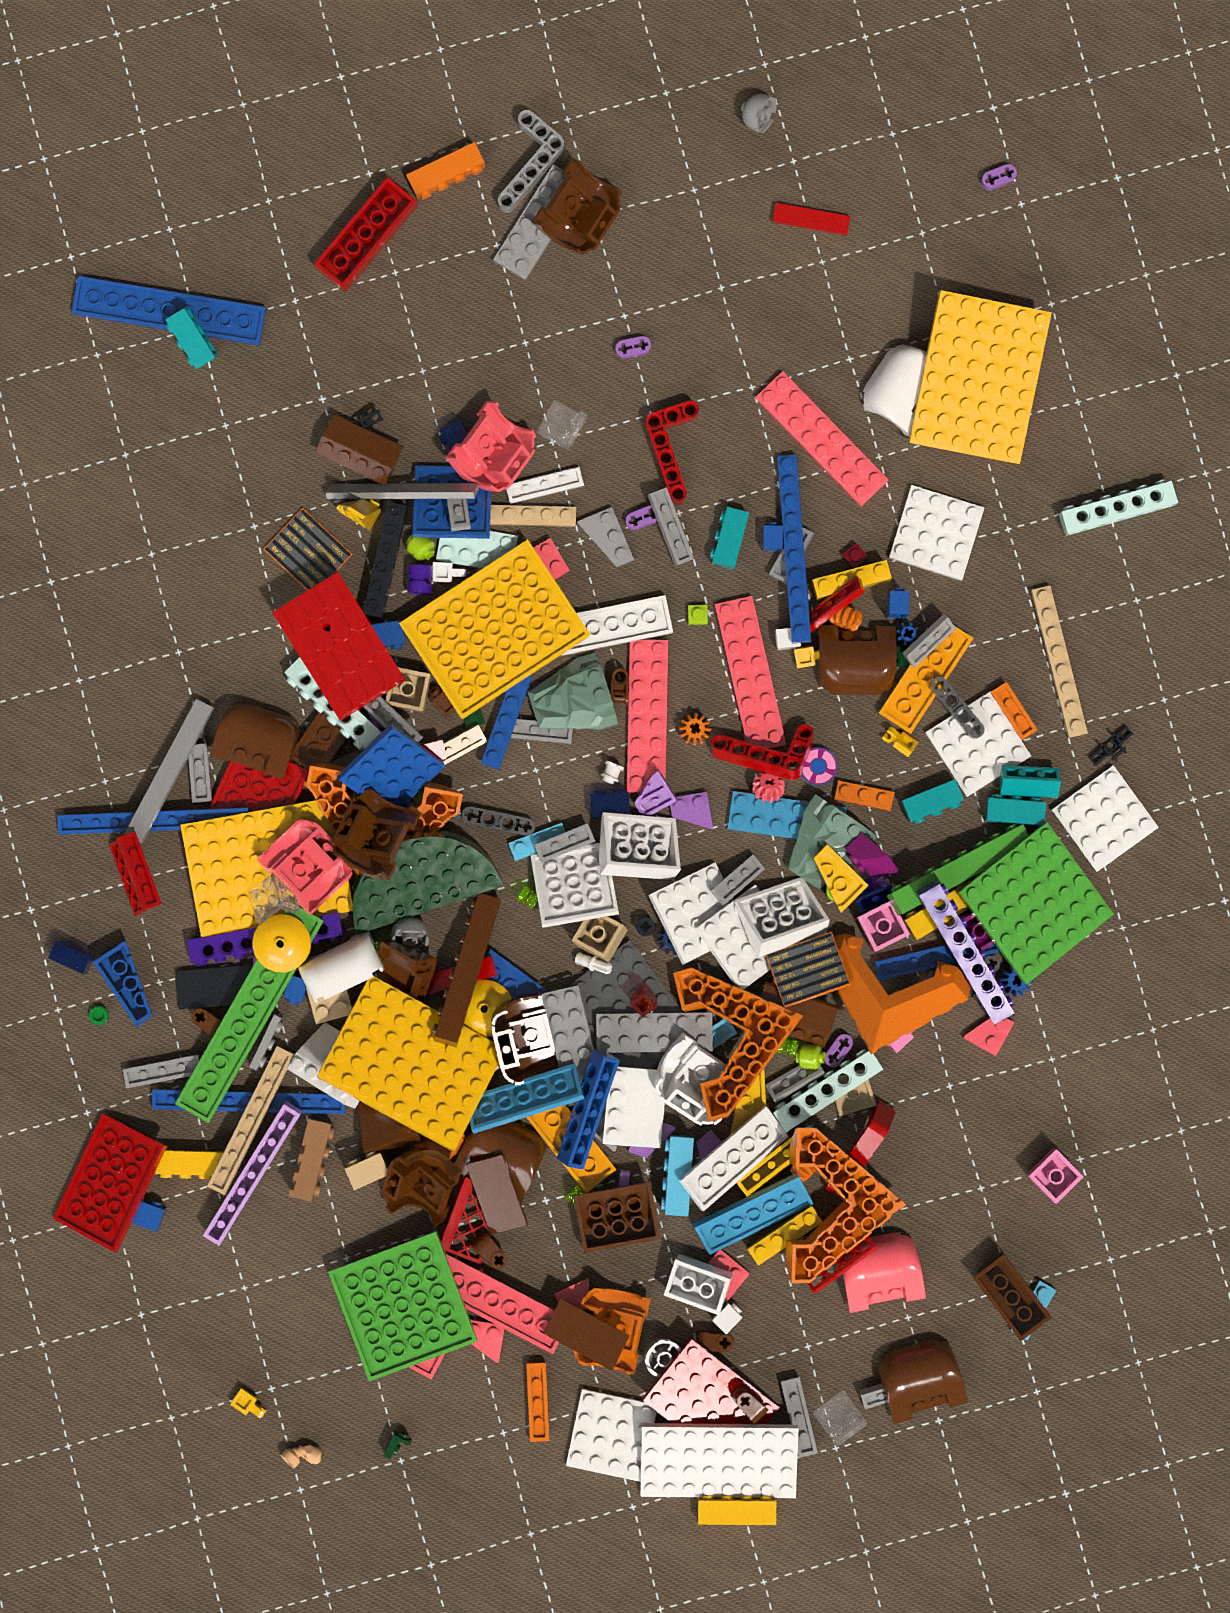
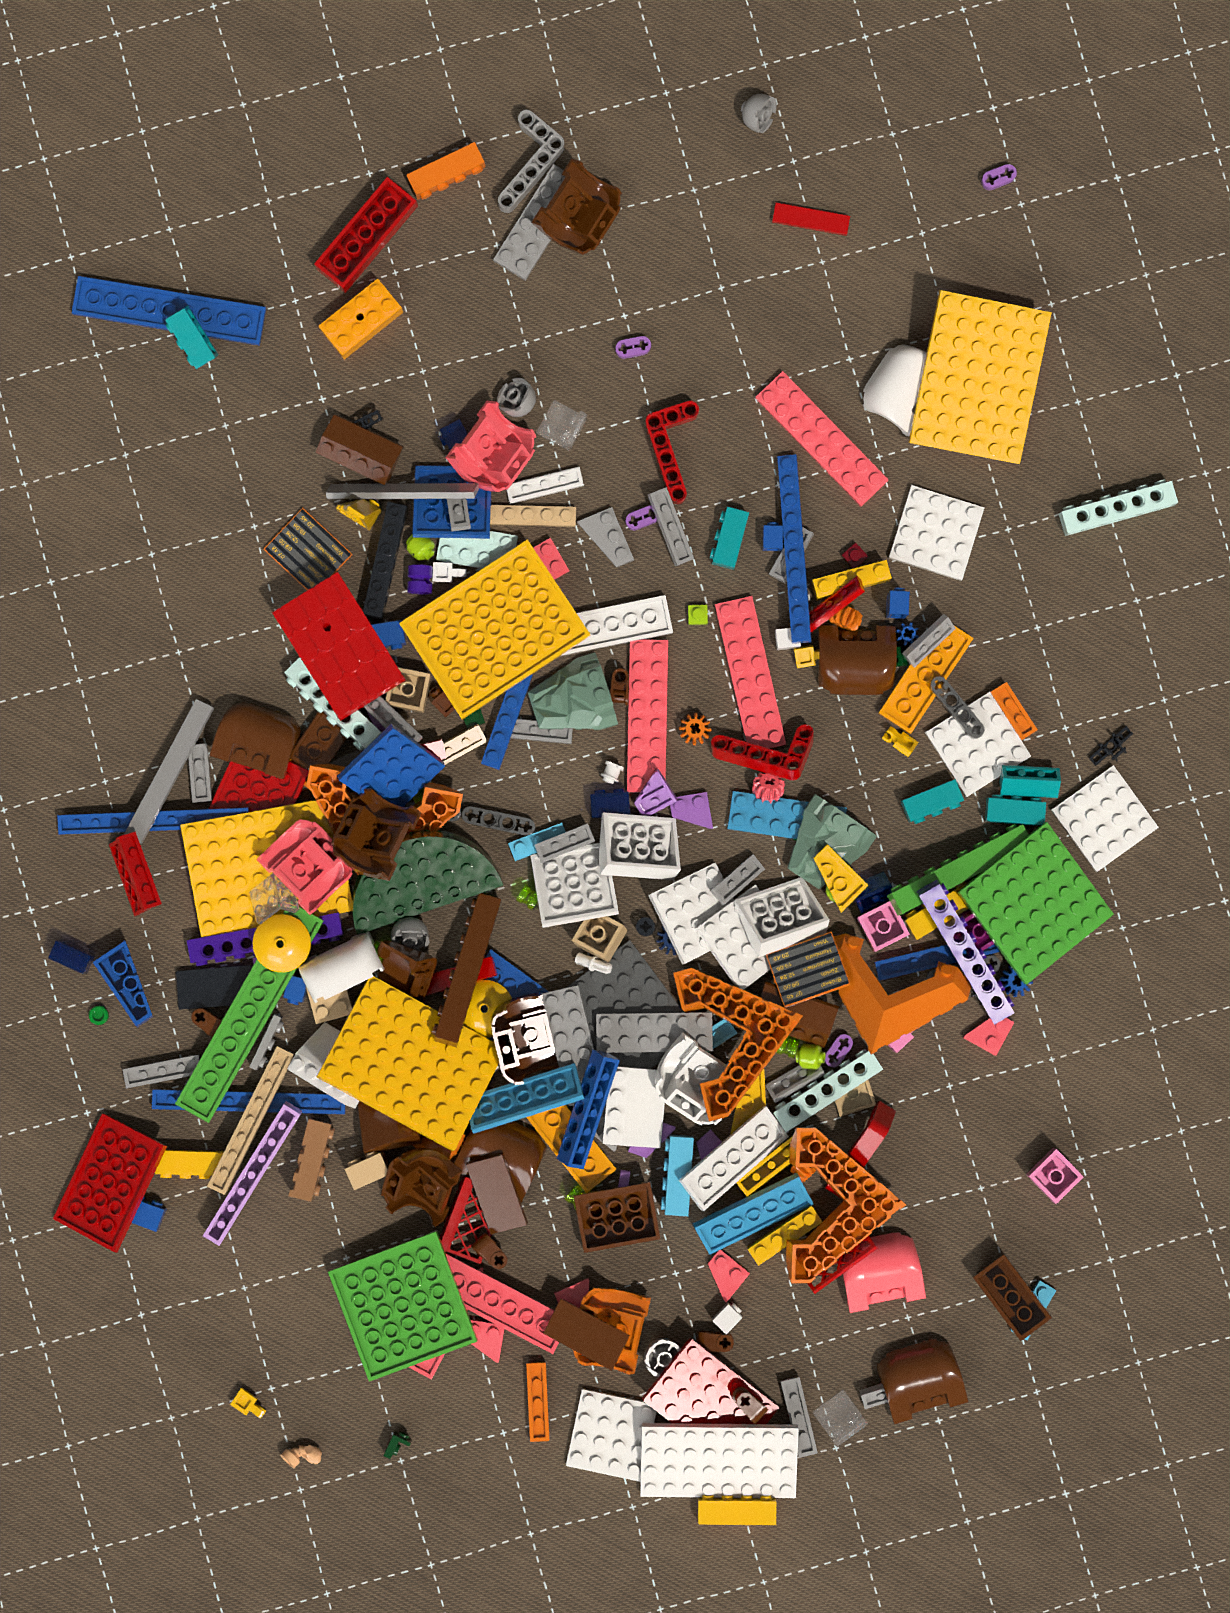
clear red brick [630,984,657,1018] -> none
white brick [664,1254,734,1315] -> none
tile [801,747,838,786] -> none
orange plate [834,780,894,811] -> none
magenta slope [846,832,898,876] -> none
tan plate [1031,586,1088,738] -> none
none -> light orange brick [318,279,403,360]
none -> light grey cylinder [497,378,536,417]

